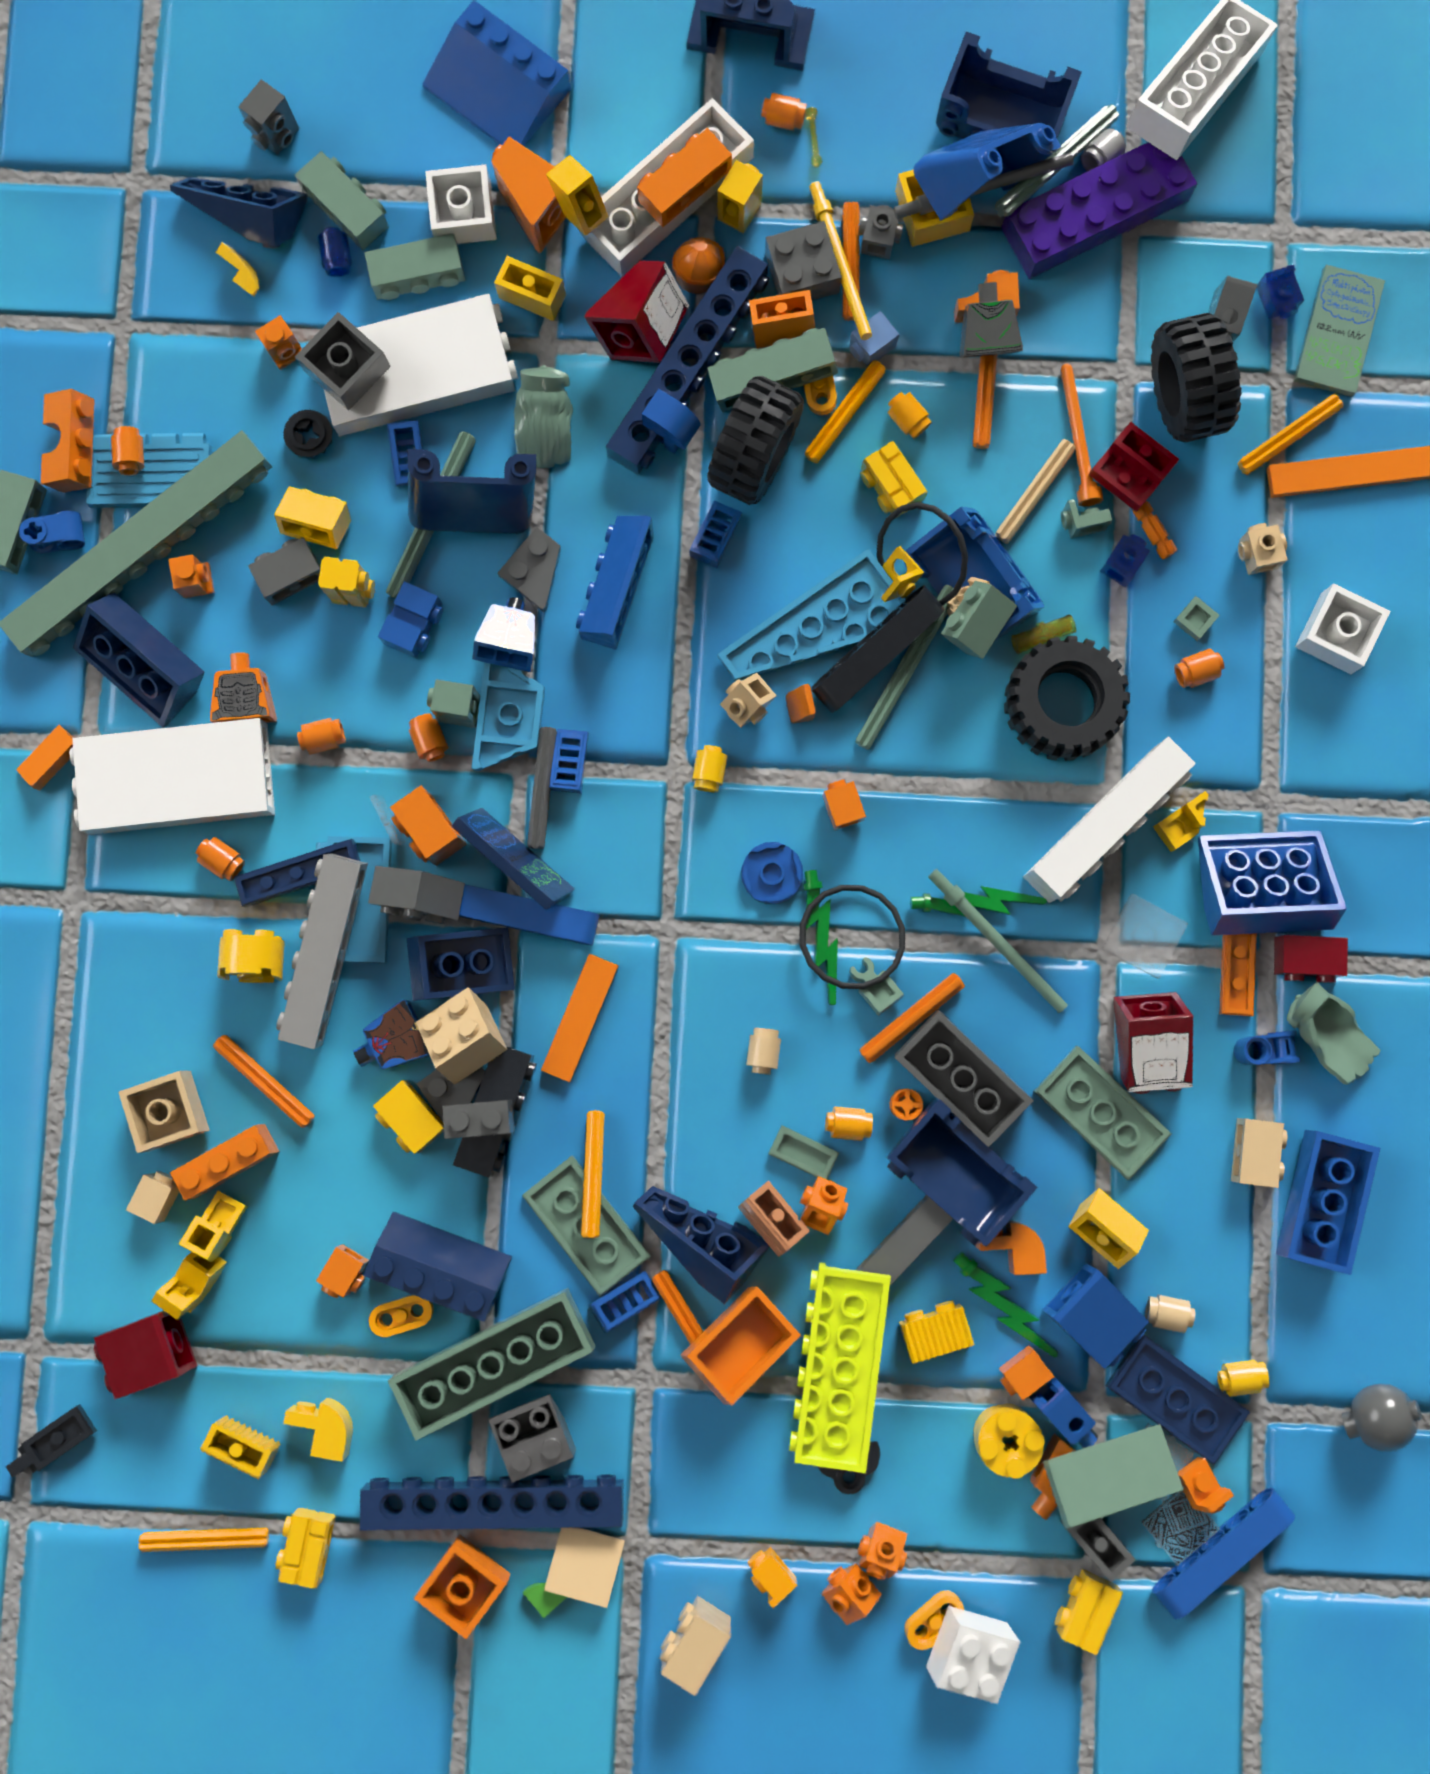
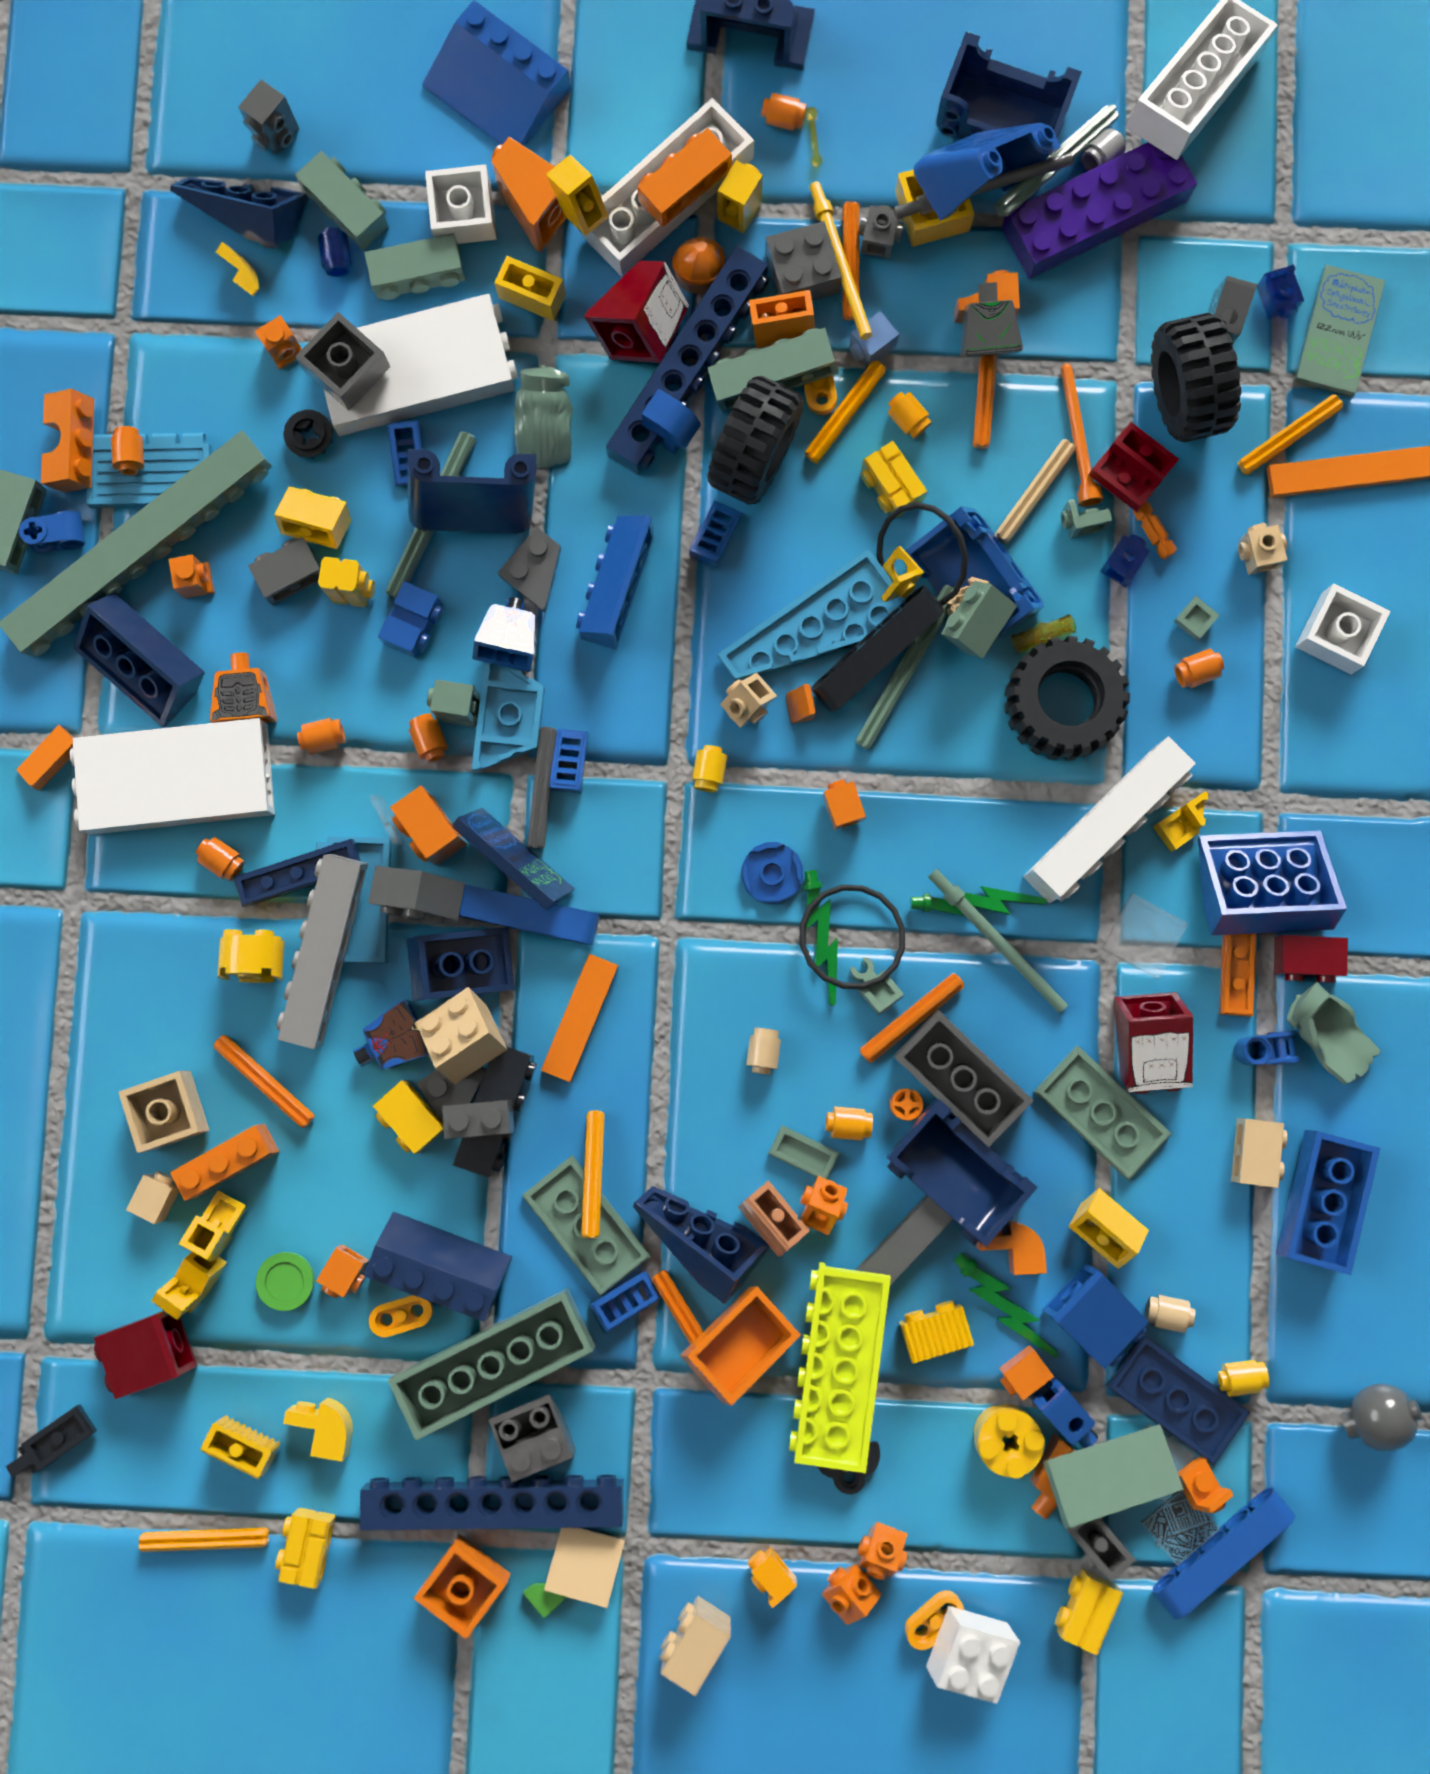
none -> bright green piece [256,1252,315,1311]

